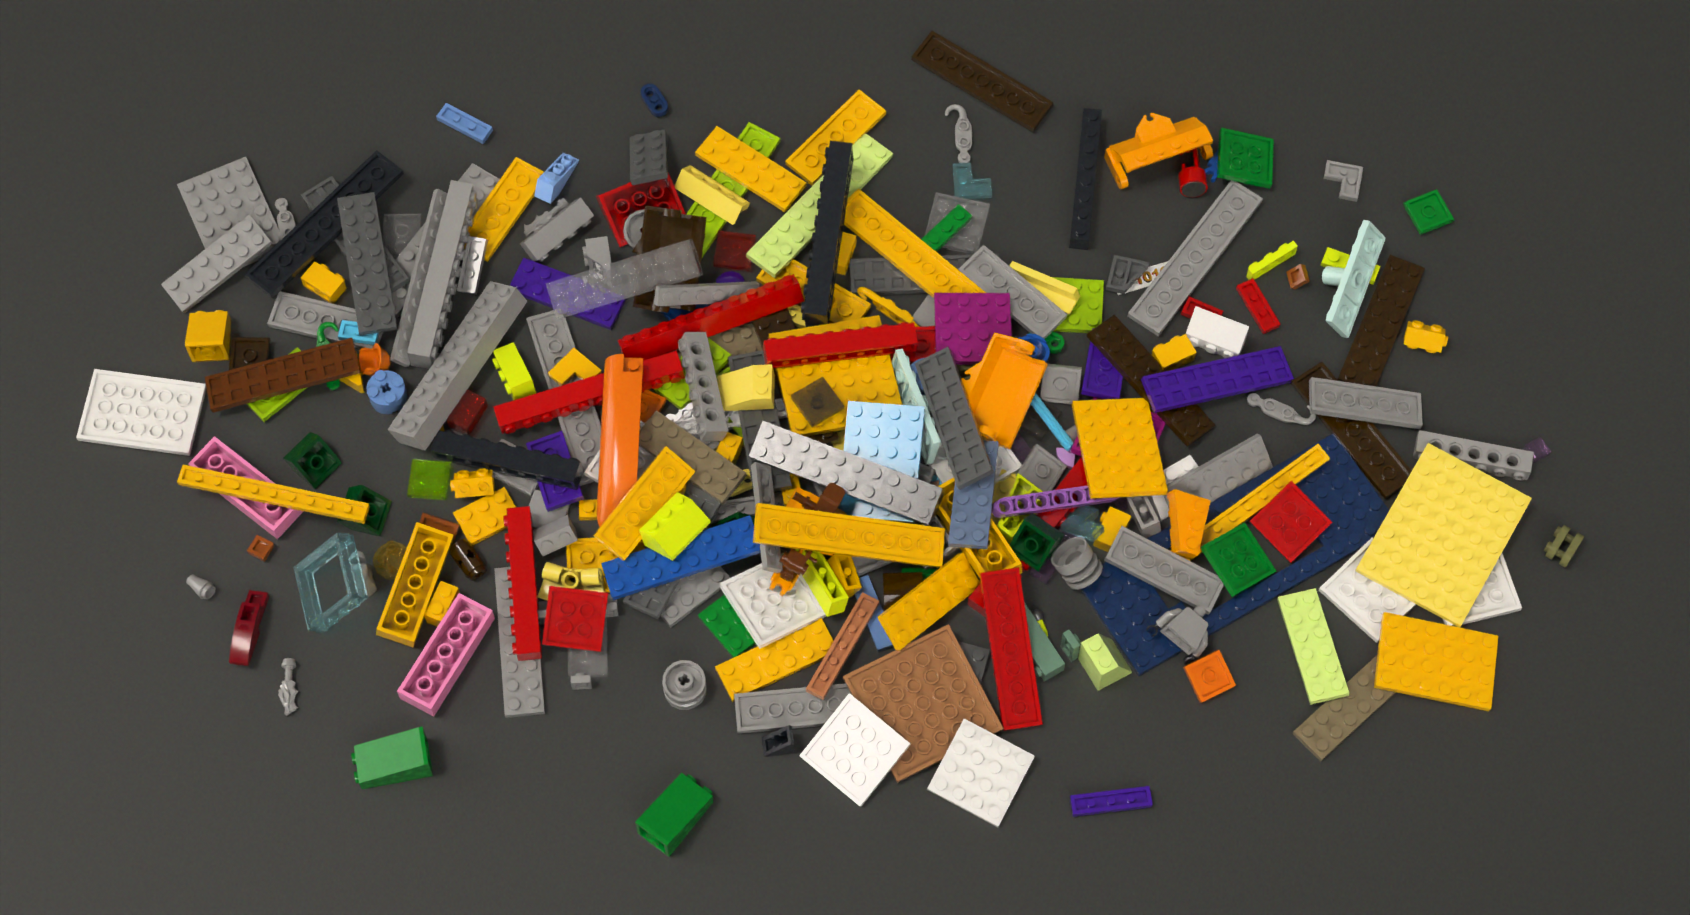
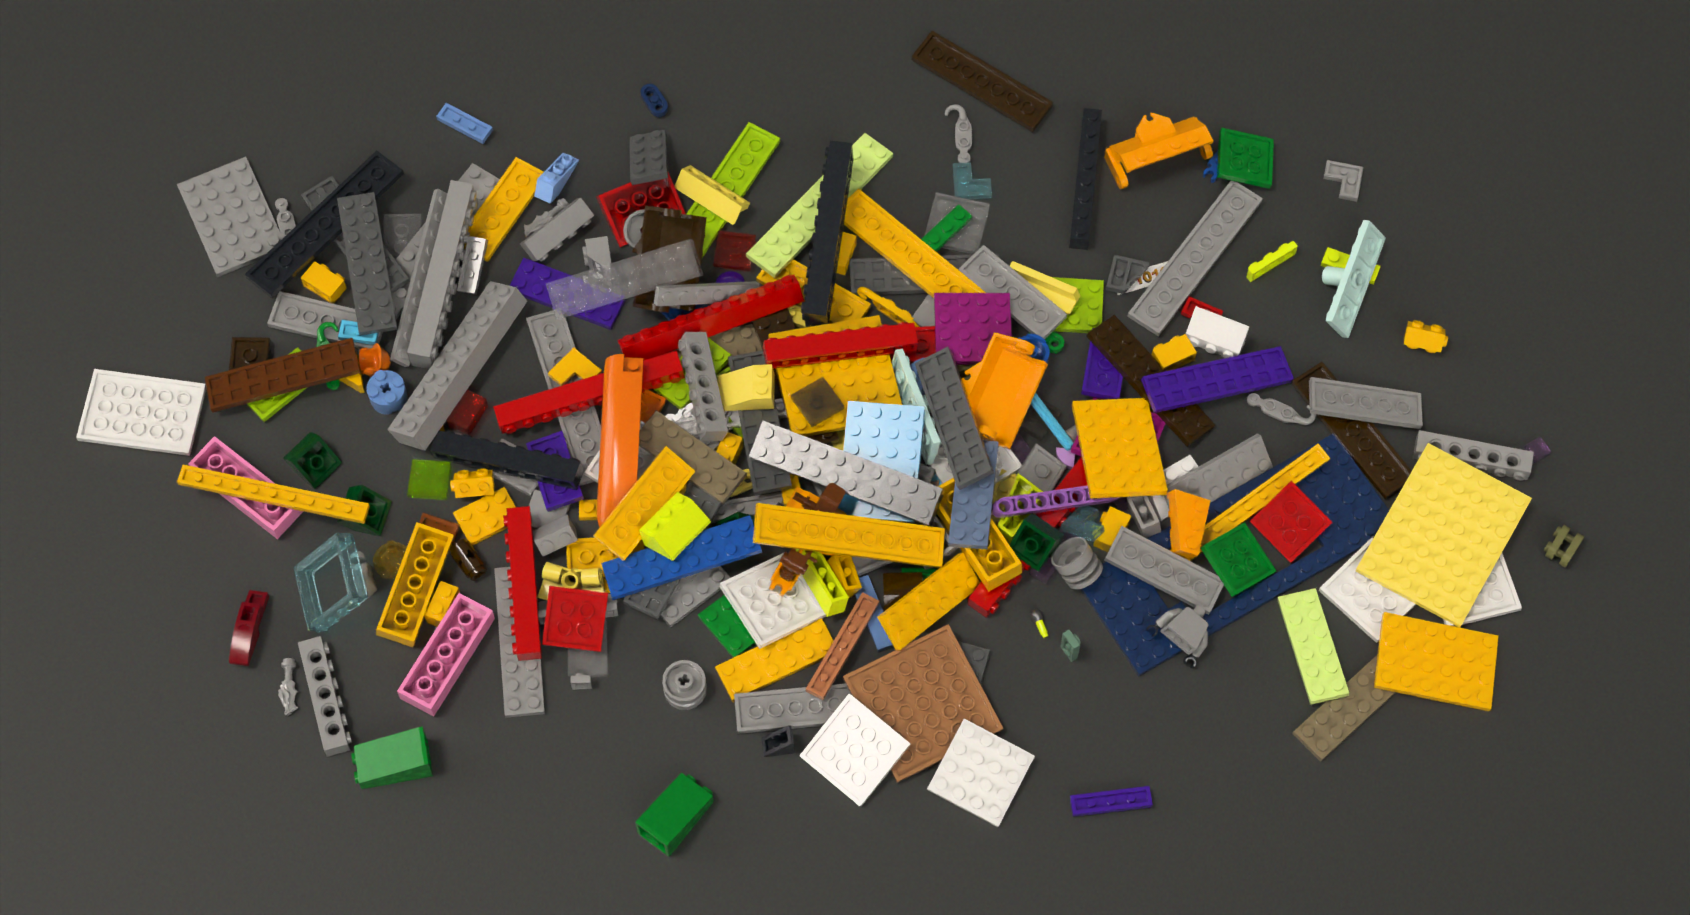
light grey plate [161,214,273,314] -> none
yellow slope [185,310,231,362] -> none
light grey cone [186,574,216,600] -> none
dark orange plate [247,535,275,562] -> none
neon yellow wedge [492,342,536,400] -> none
yellow plate [695,126,807,212] -> none
light grey plate [751,462,783,573] -> none
yellow plate [785,90,886,186] -> none
red plate [979,567,1043,730] -> none
sand green brick [1024,602,1065,682] -> none
light grey tile [1040,364,1082,404] -> none
yellowish green slope [1078,633,1132,691] -> none
red piece [1178,148,1208,197] -> none
orange plate [1183,650,1236,703] -> none
red plate [1236,278,1280,334] -> none
dark orange plate [1286,264,1310,290] -> none
dark brown plate [1337,255,1425,386] -> none
green plate [1403,189,1454,235] -> none
none -> light grey brick [298,636,352,757]

